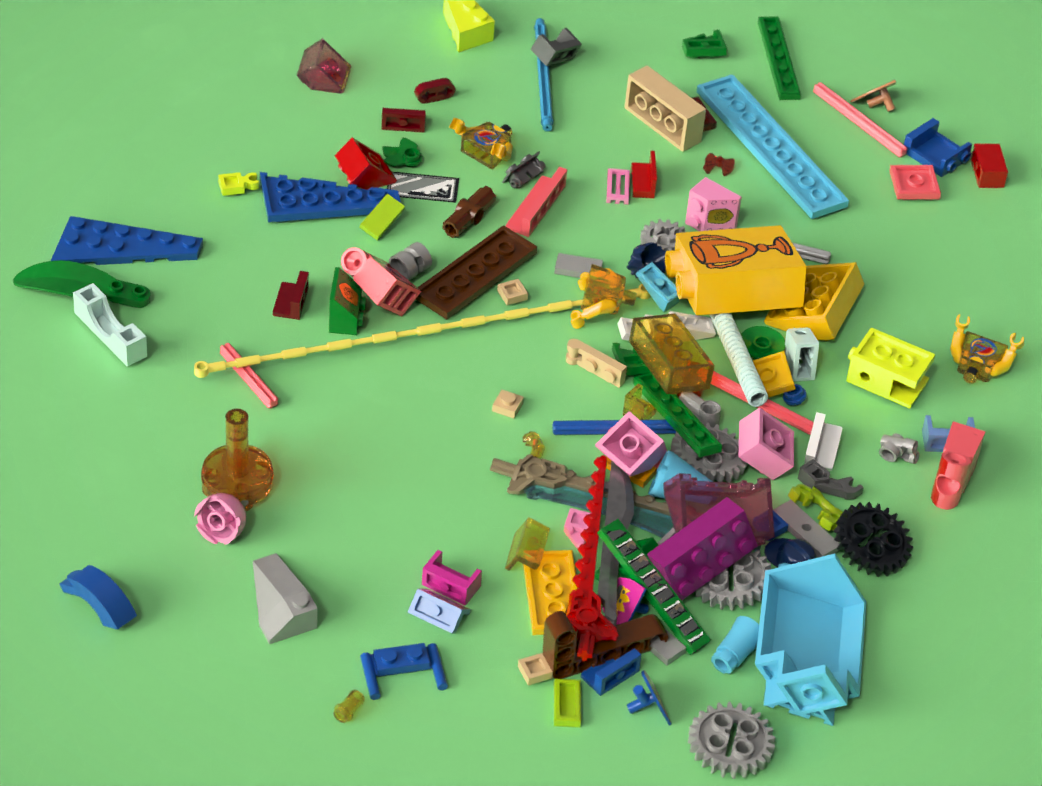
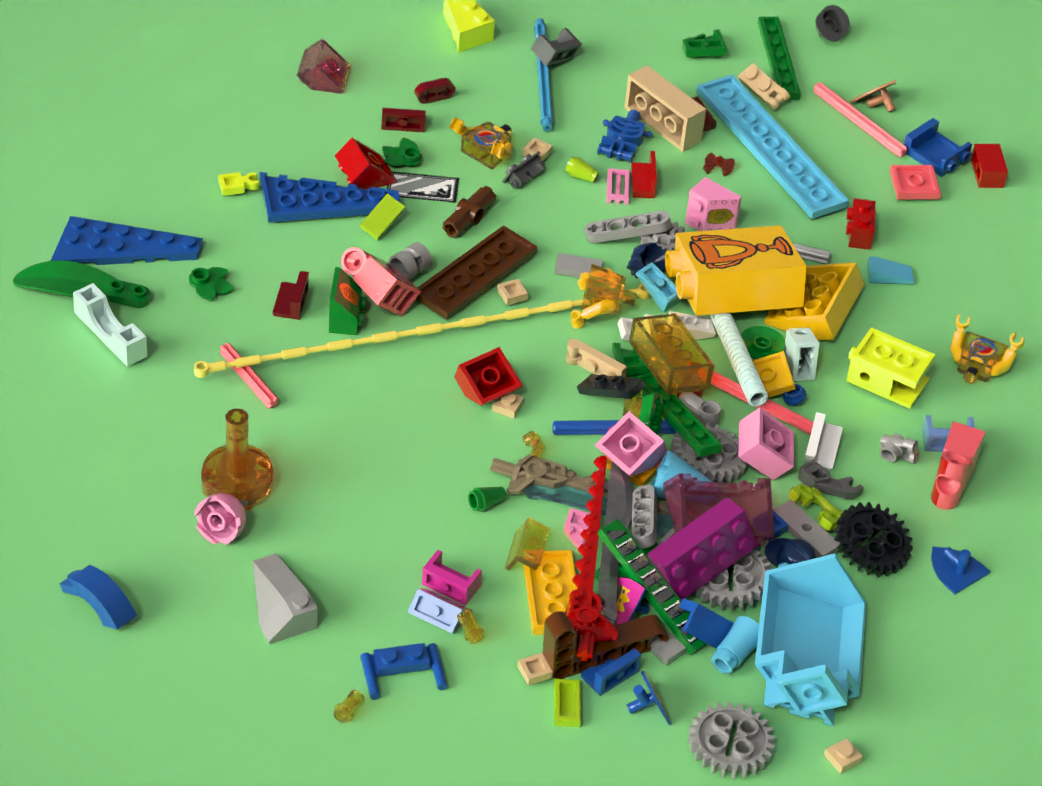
coral panel [506,167,567,237] -> none
none -> green plate [189,267,233,300]
none -> red slope [454,347,523,406]
none -> clear yellow pin [456,609,484,644]
none -> green cone [468,486,506,512]
none -> tan plate [522,137,553,161]
none -> lime cone [565,156,599,183]
none -> black plate [577,374,645,399]
none -> light grey beam [584,211,672,243]
none -> blue torso [597,110,653,163]
none -> light grey beam [631,485,657,549]
none -> green beam [639,393,663,434]
none -> blue panel [679,598,734,649]
none -> tan plate [737,63,790,111]
none -> dark grey piece [815,5,850,42]
none -> tan plate [824,738,863,774]
none -> red brick [846,198,876,250]
none -> medium azure slope [867,256,914,284]
none -> blue shield [931,546,990,595]

